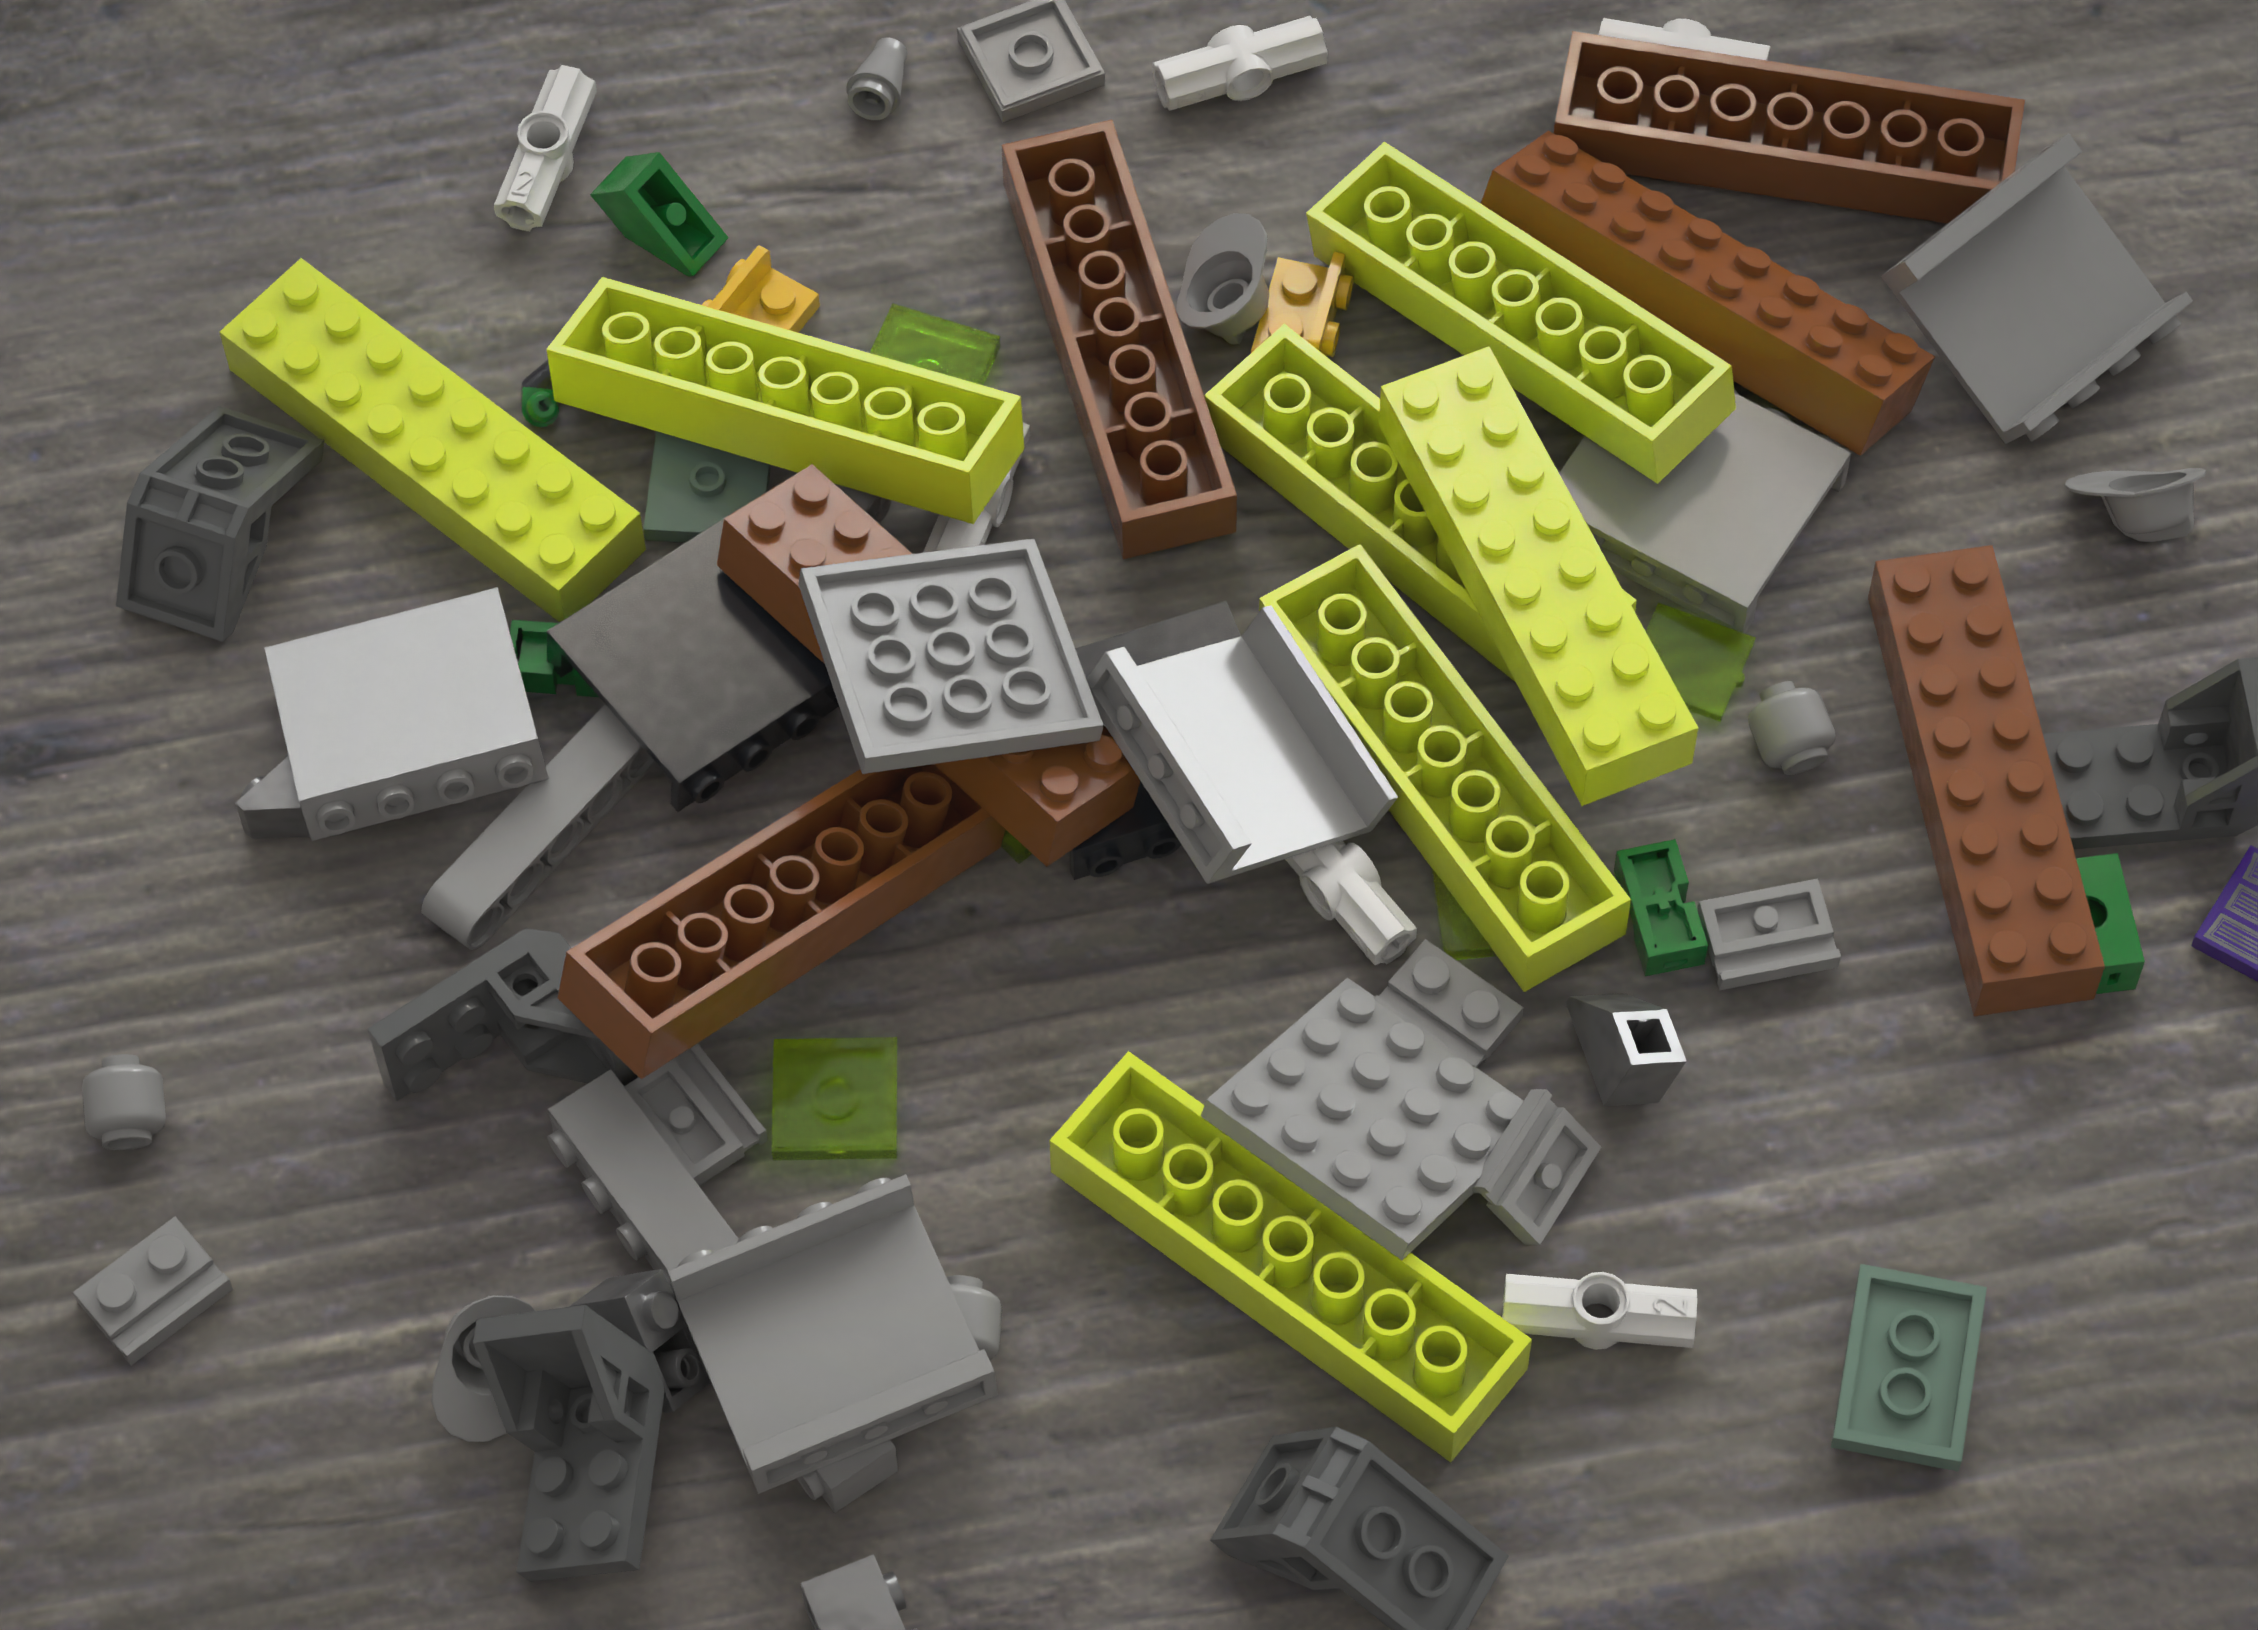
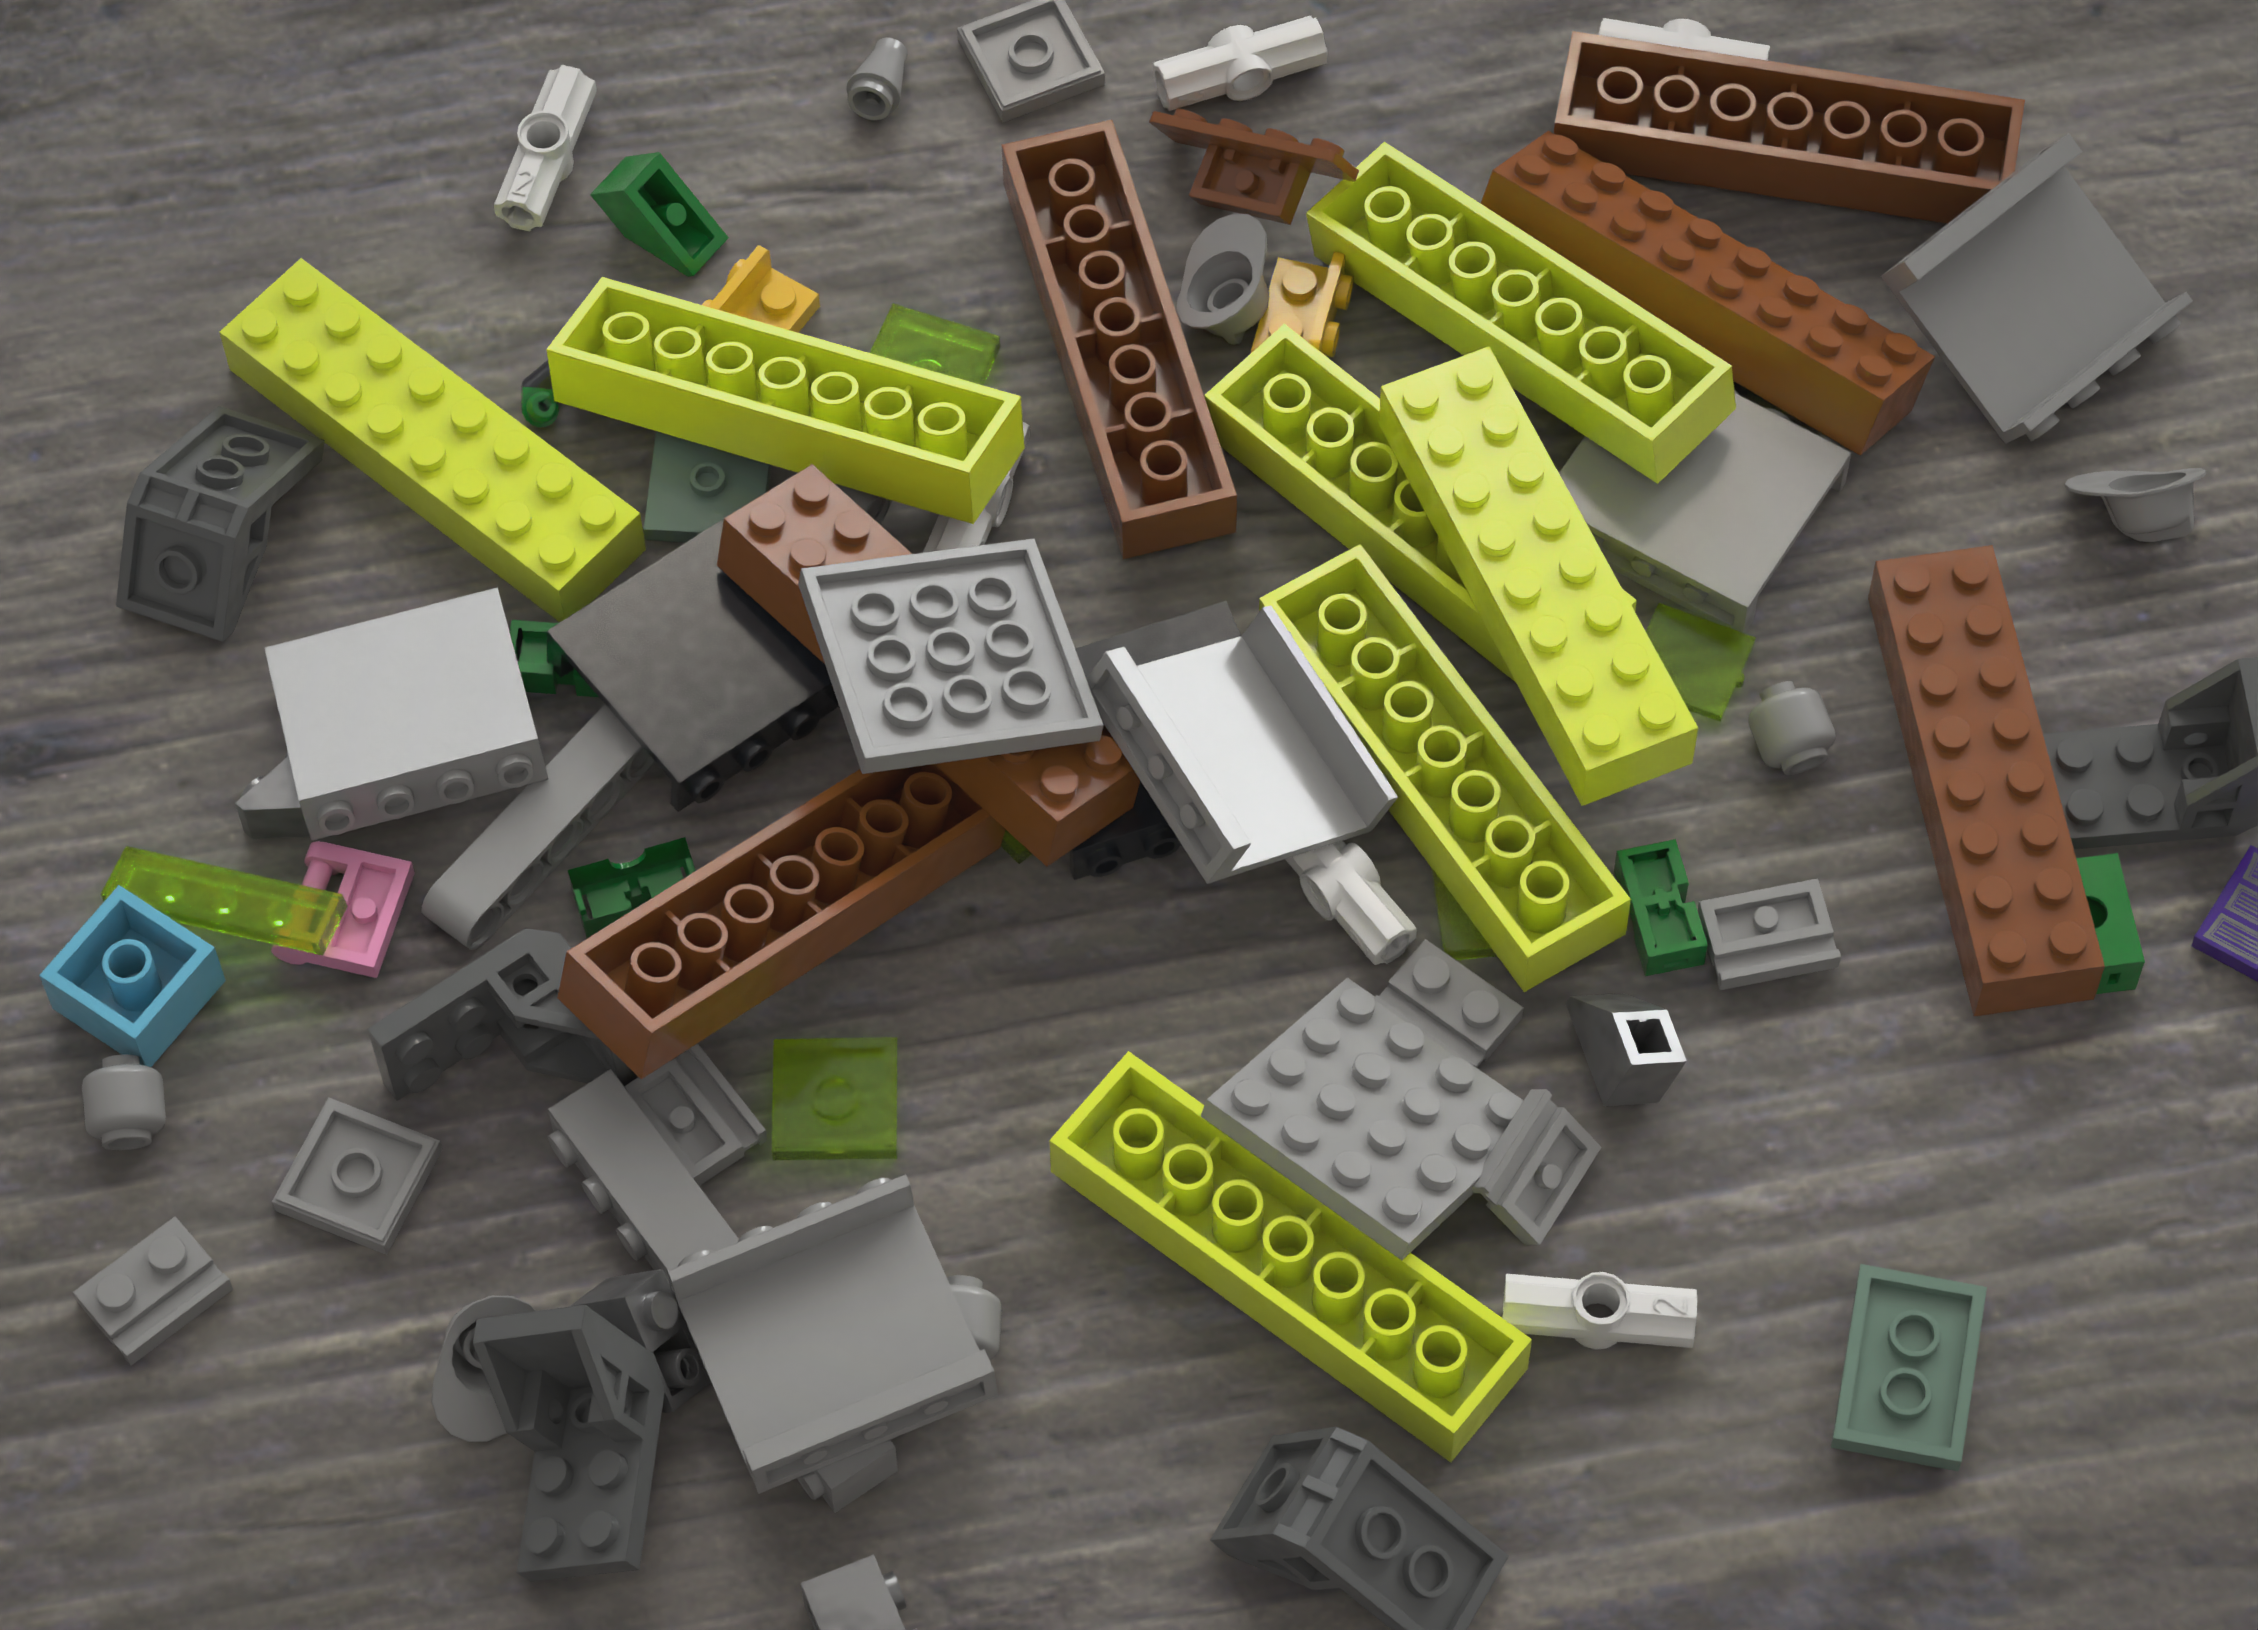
none -> medium azure brick [39,885,226,1067]
none -> clear neon green tile [100,846,348,956]
none -> bright pink plate [271,841,415,978]
none -> light grey tile [272,1097,442,1255]
none -> green piece [568,837,696,939]
none -> dark orange bracket [1149,109,1359,225]

